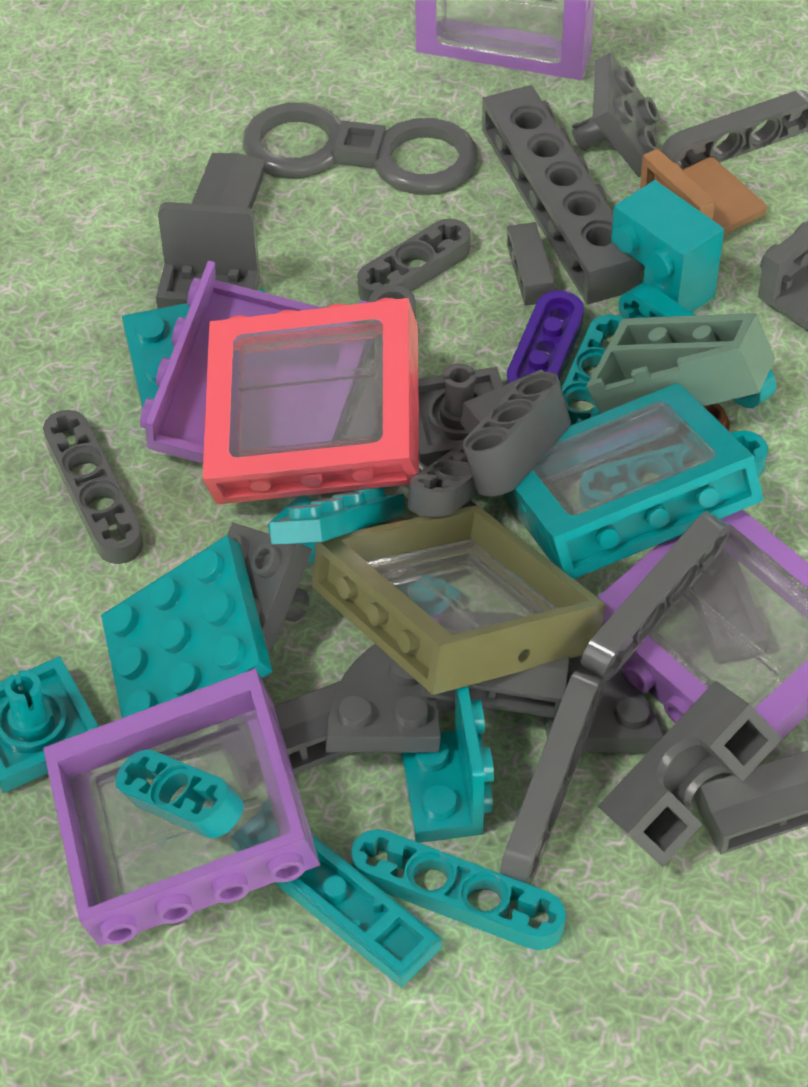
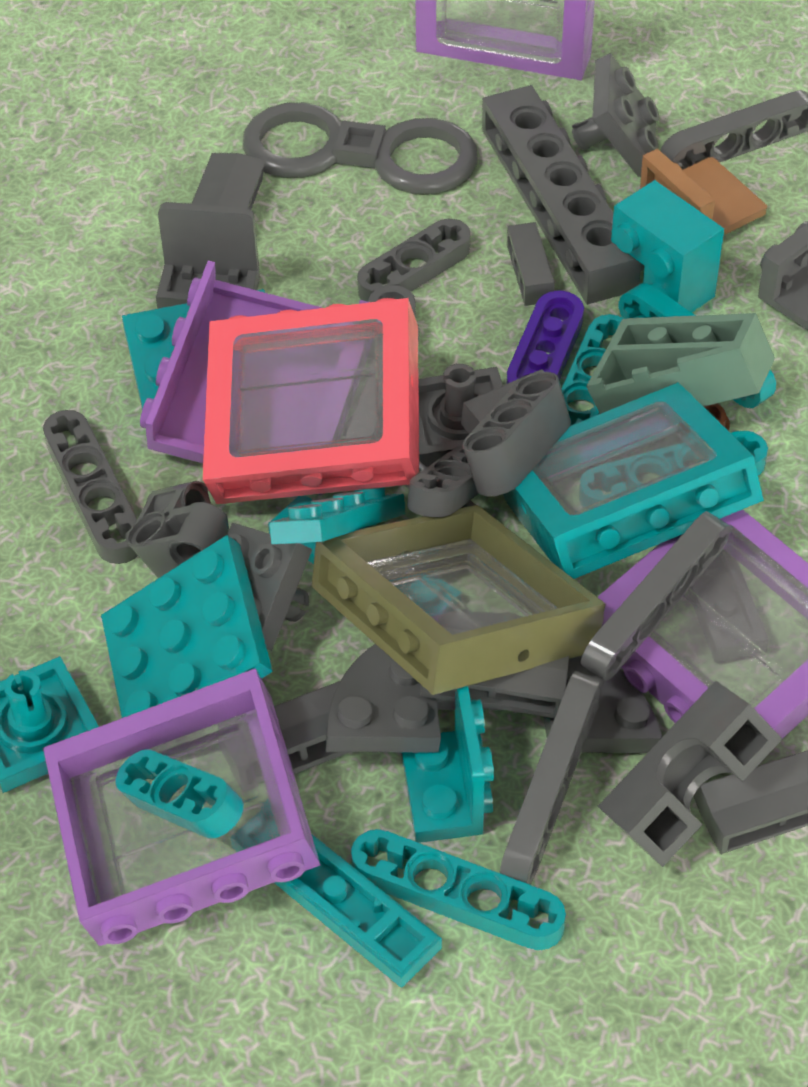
none -> dark grey piece [126,481,229,578]

